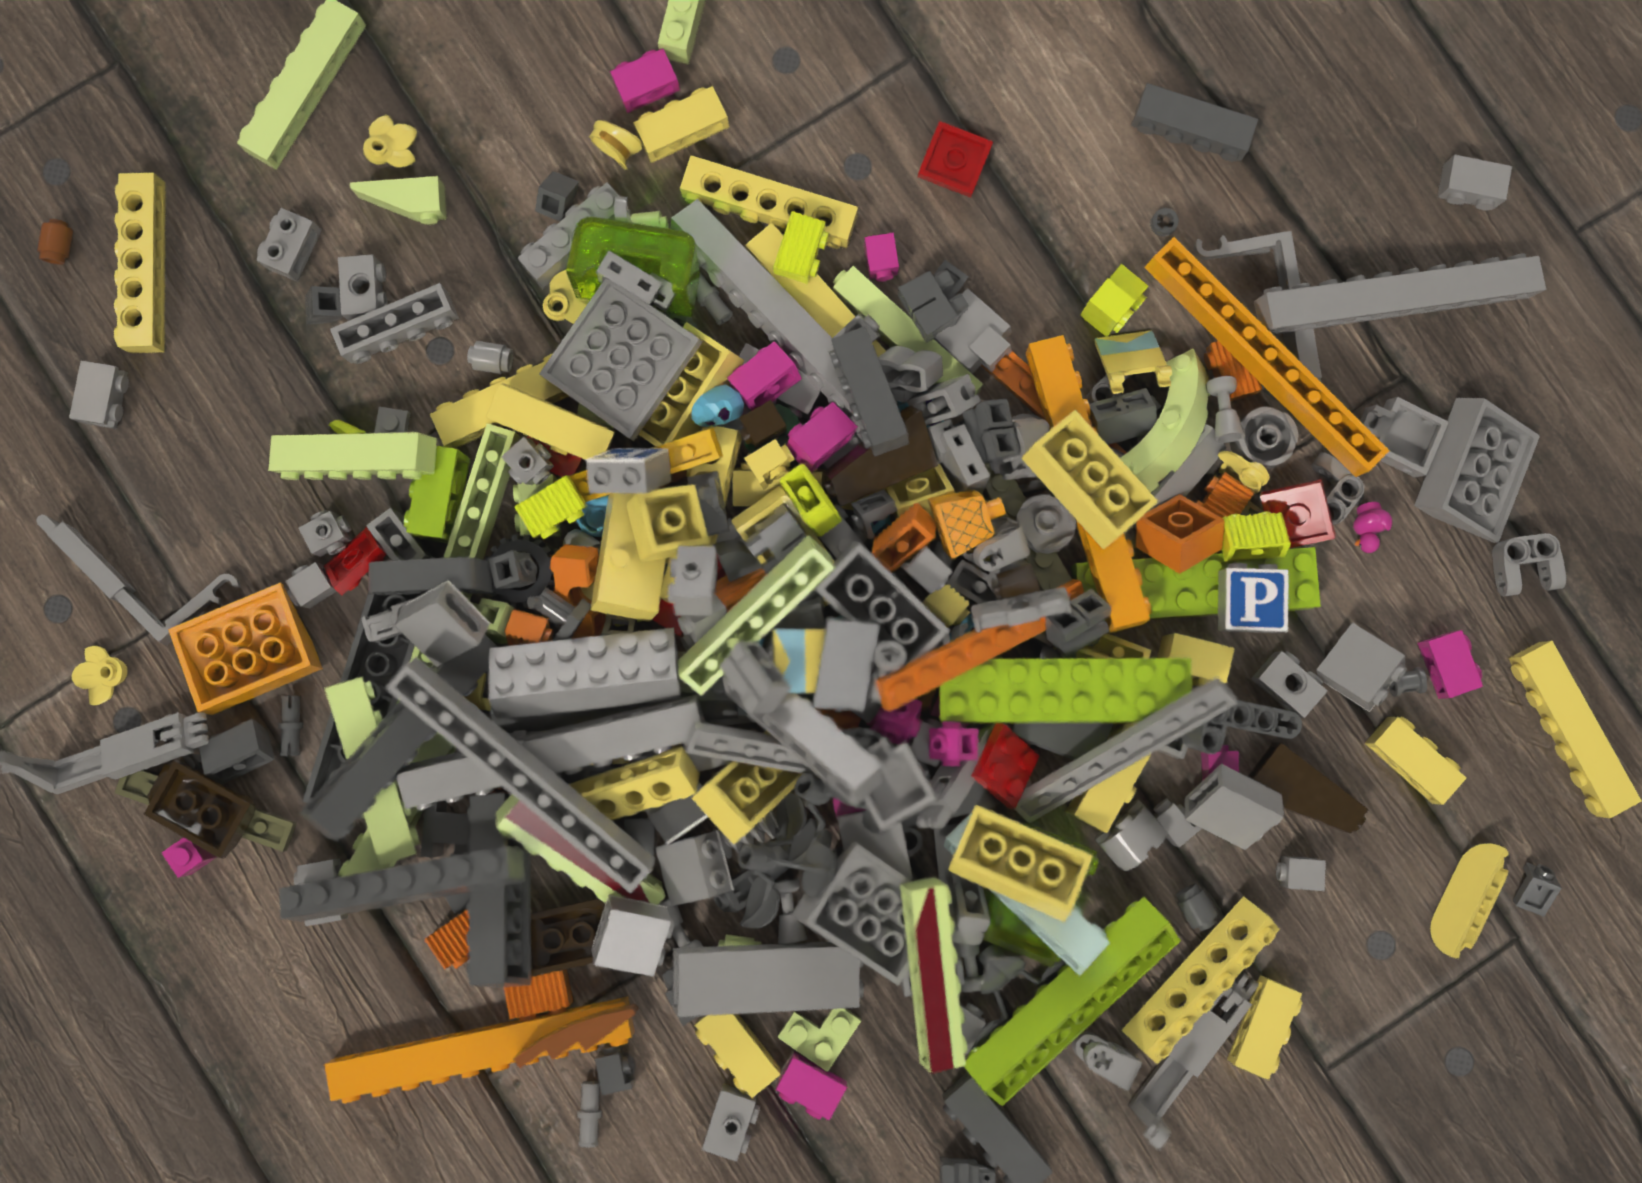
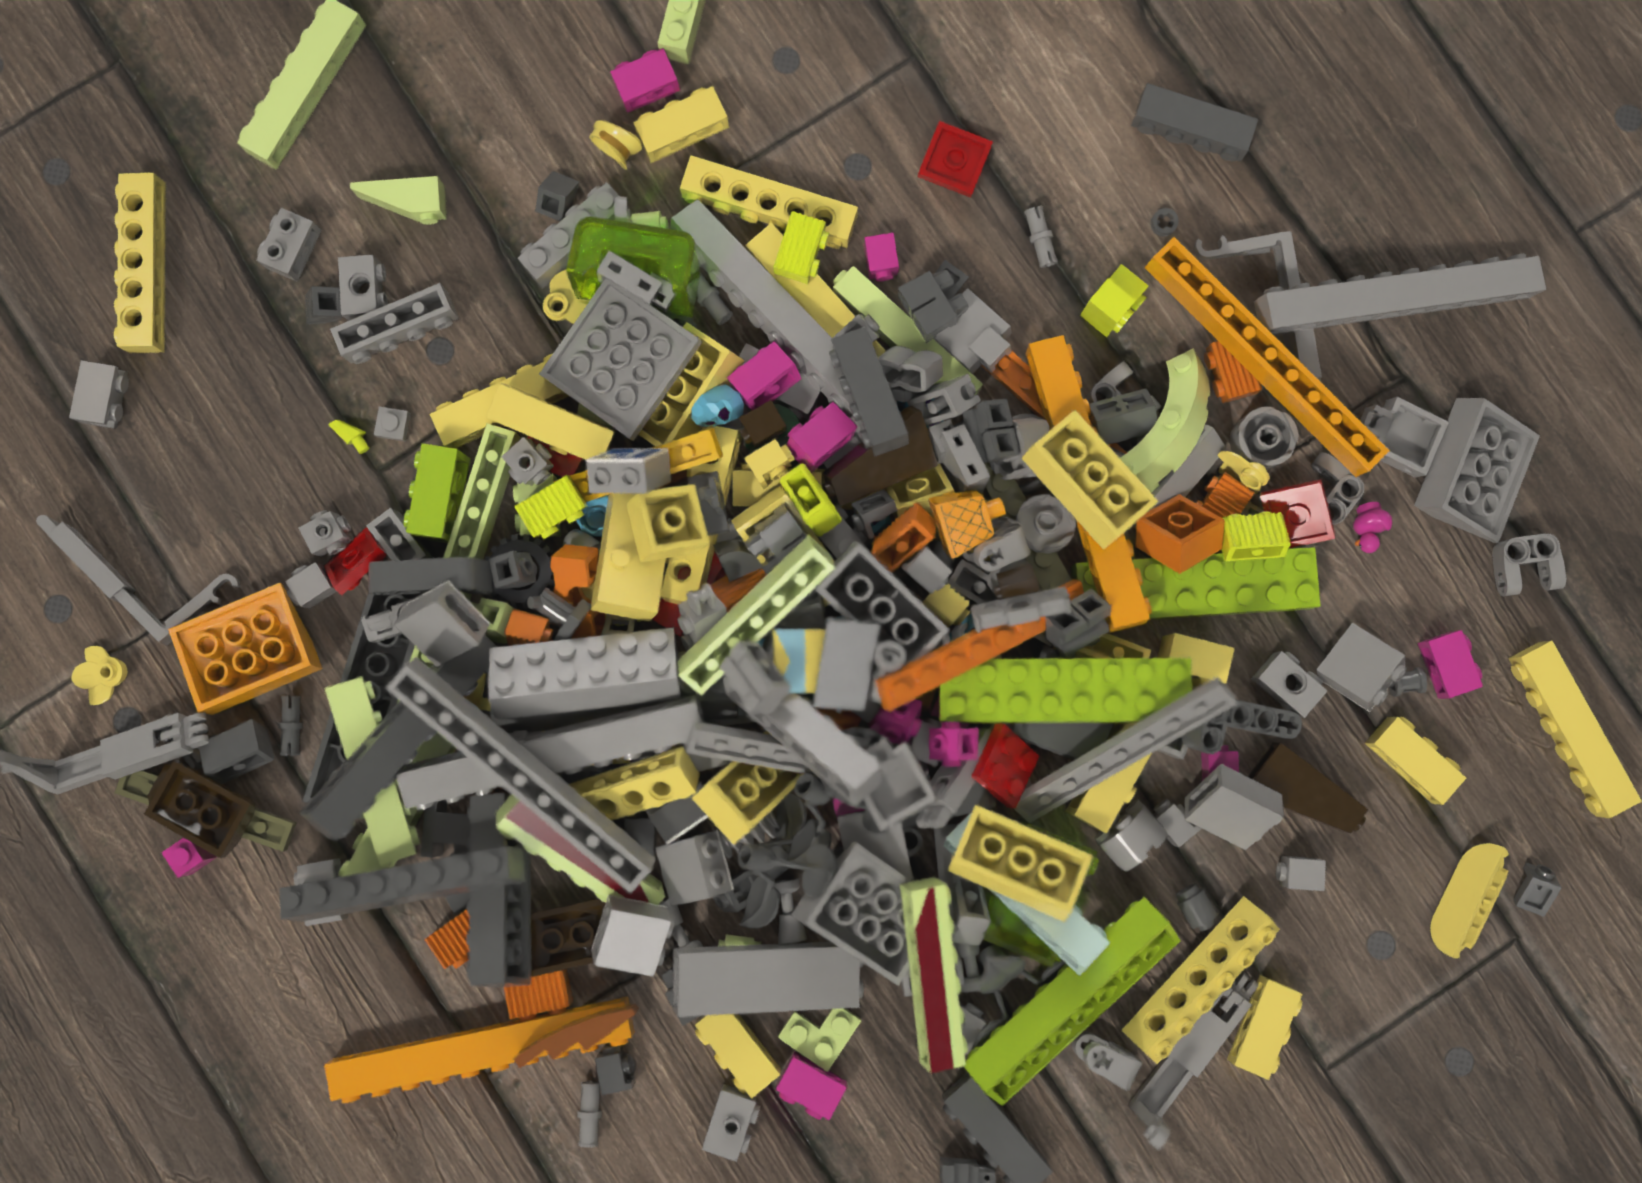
dark orange brick [37,219,74,265] -> none
yellowish green brick [268,433,437,480] -> none
light yellow plate [363,115,417,167] -> none
light grey brick [467,341,513,374] -> none
light grey brick [668,546,717,616] -> none
light yellow flag [1095,330,1172,394] -> none
light grey piece [1206,376,1245,443] -> none
piece [1218,563,1288,633] -> none
light grey piece [1437,155,1512,210] -> none
none -> light grey pin [1024,206,1058,268]

